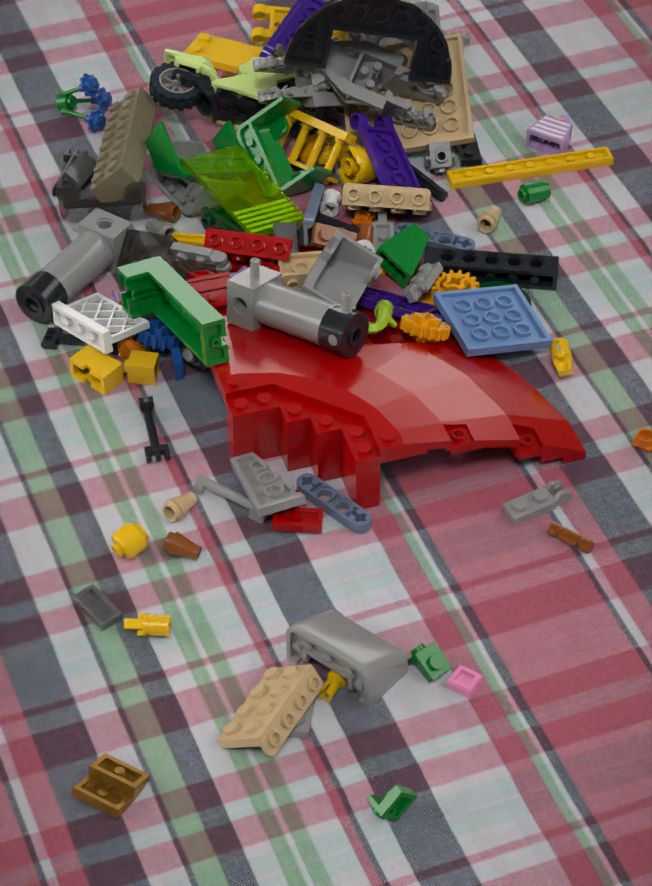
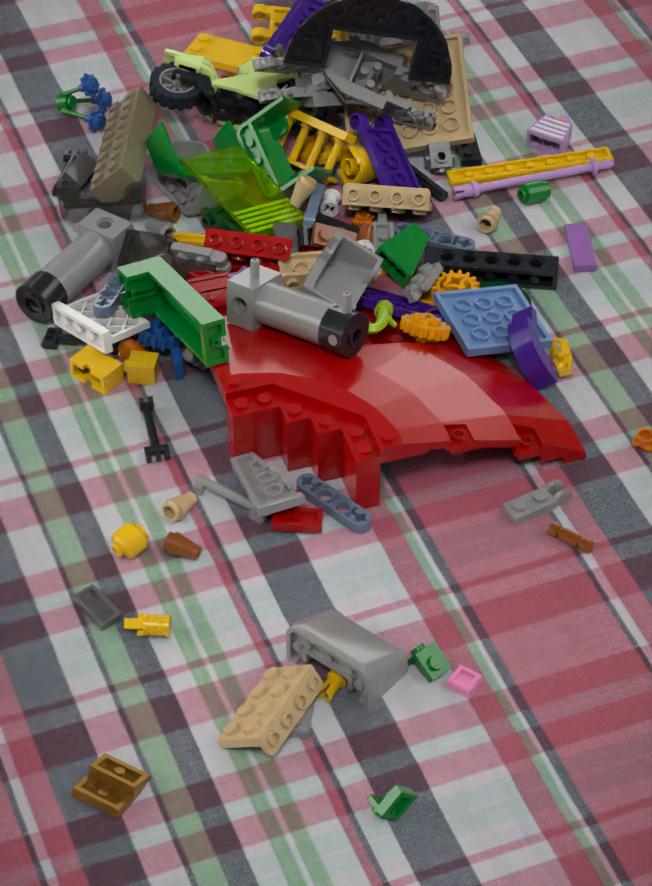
none -> sand blue beam [93,270,125,318]
none -> tan cone [289,174,317,208]
none -> lavender bar [452,157,614,200]
none -> dark purple arch [507,306,557,391]
none -> medium lavender tile [564,223,597,272]

